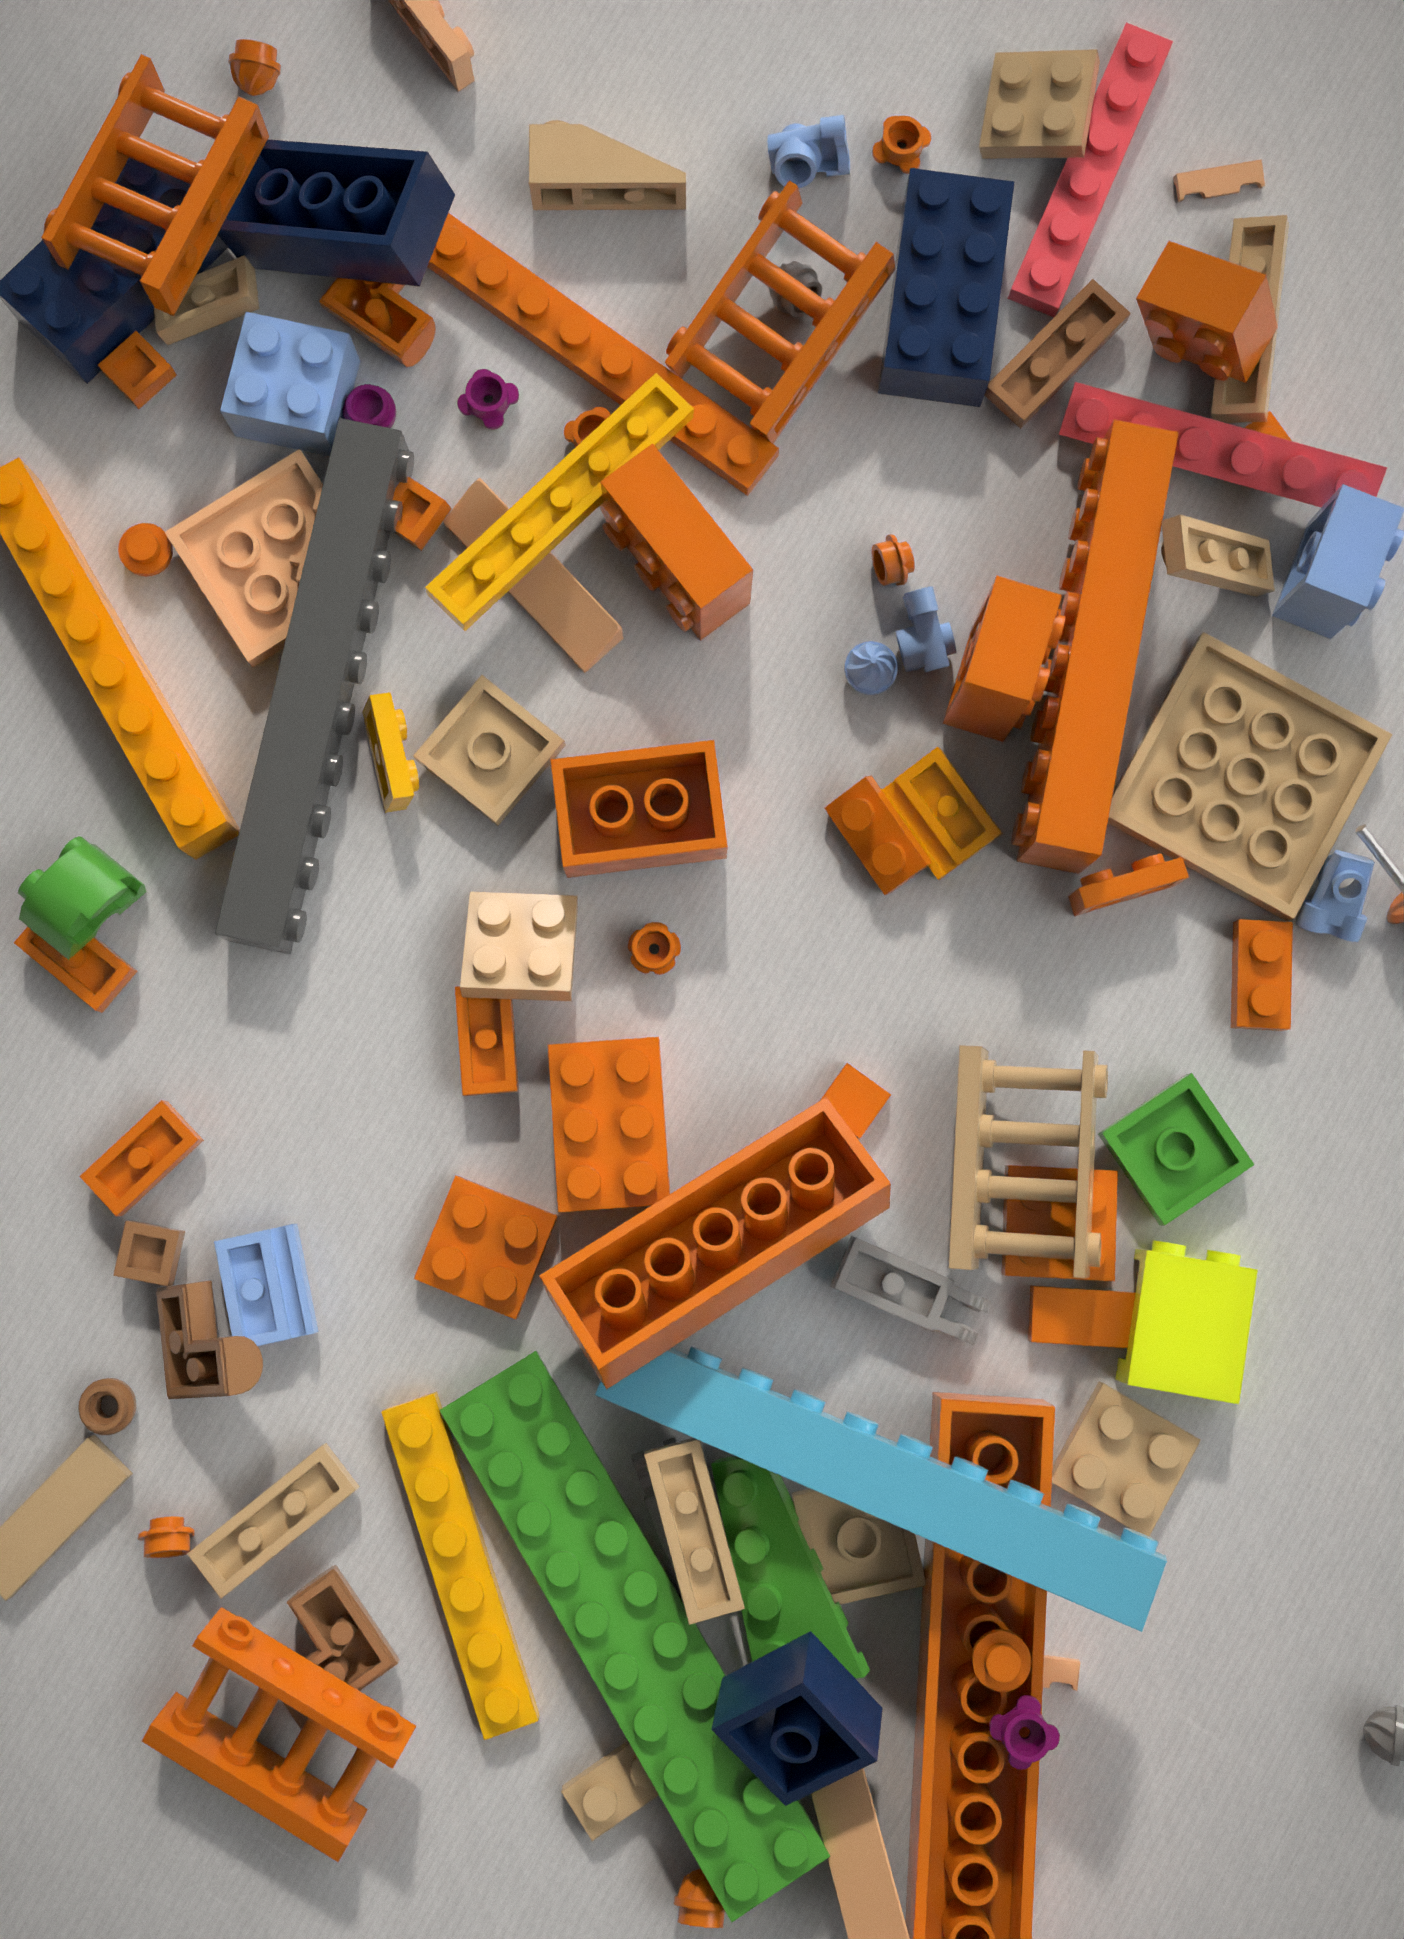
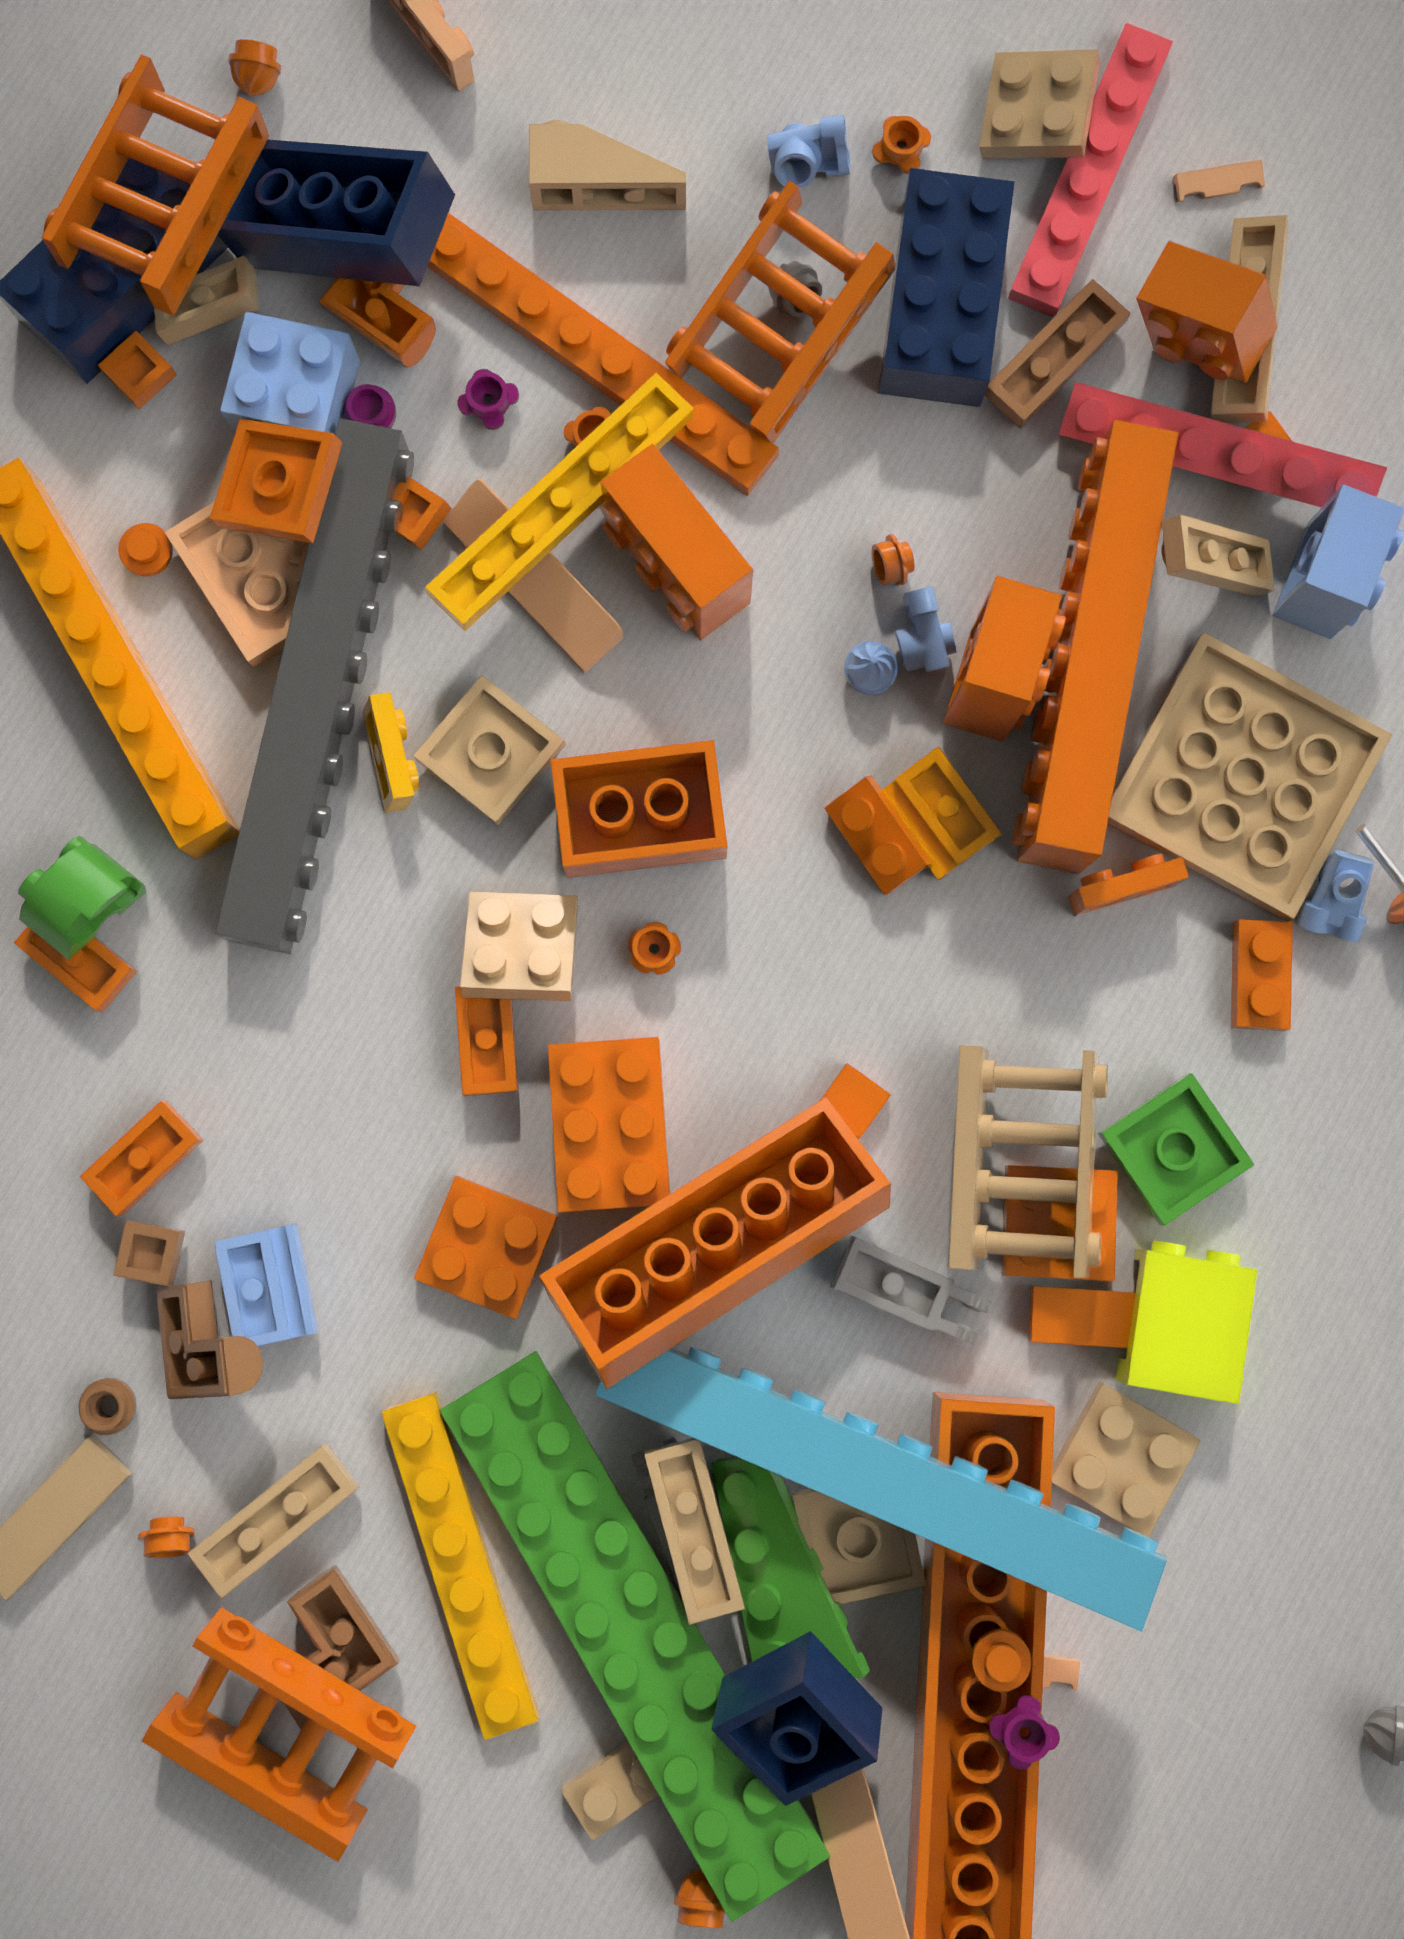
none -> orange plate [210,418,343,543]

